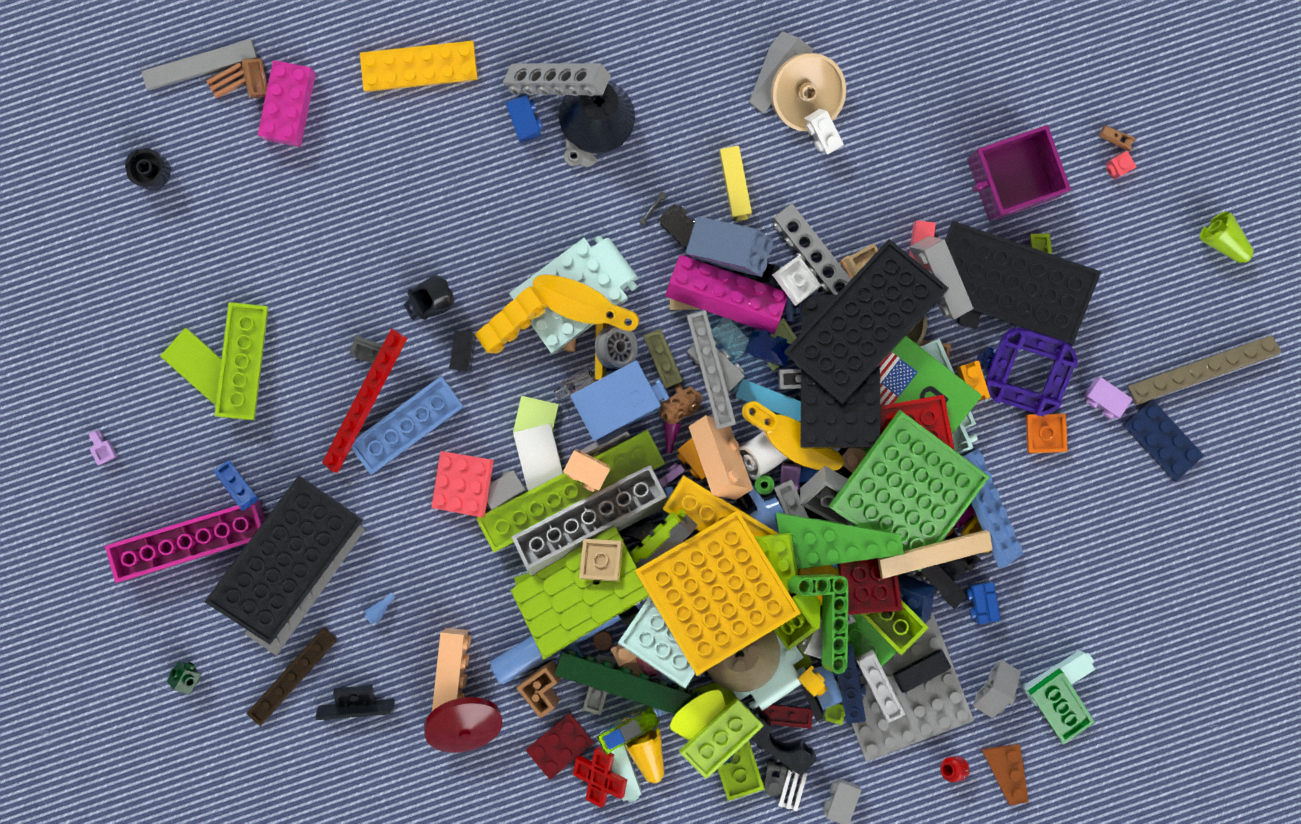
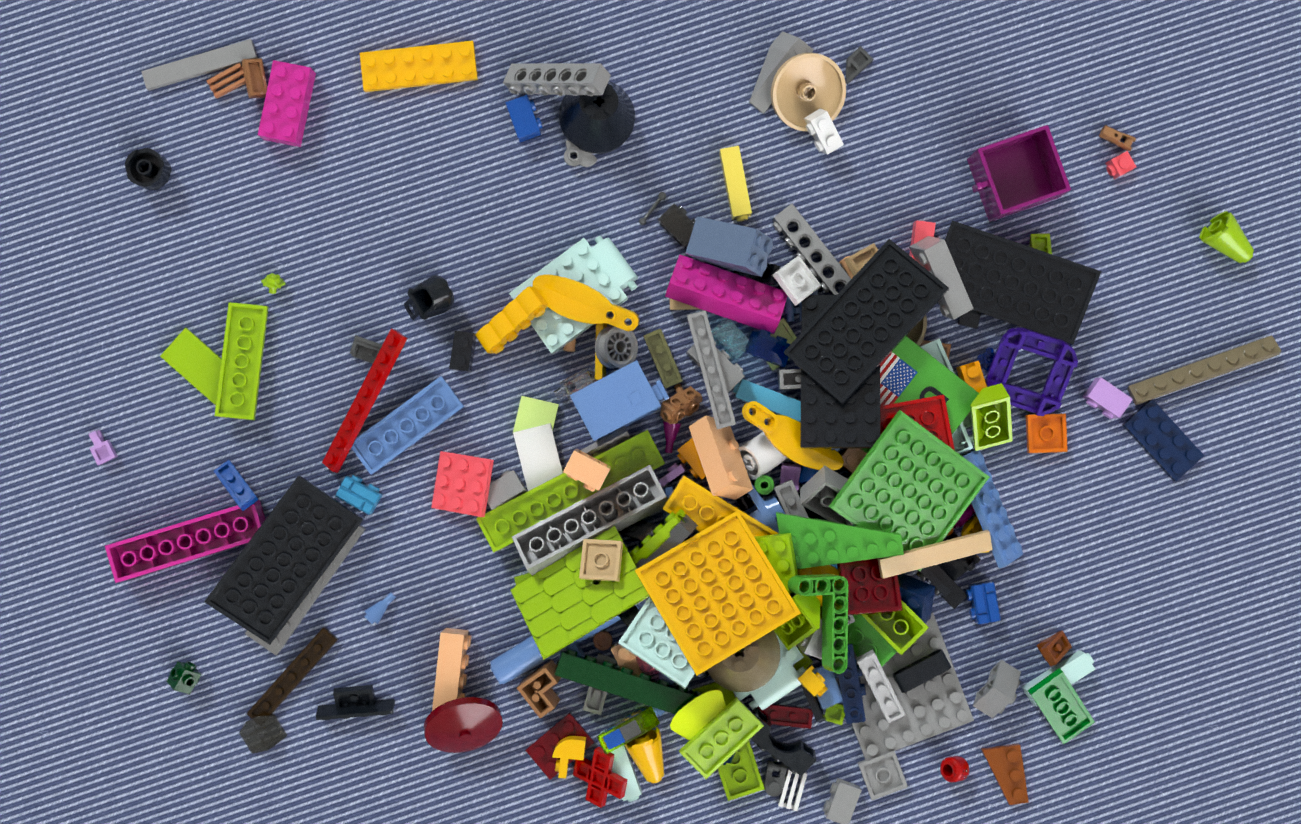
none -> clear smoke slope [239,714,287,754]
none -> lime plant [261,273,285,294]
none -> dark azure brick [335,474,383,515]
none -> yellow brick [552,736,586,778]
none -> dark grey tile [845,46,874,85]
none -> light grey plate [857,750,908,800]
none -> lime slope [971,383,1013,451]
none -> dark orange slope [1037,630,1072,666]

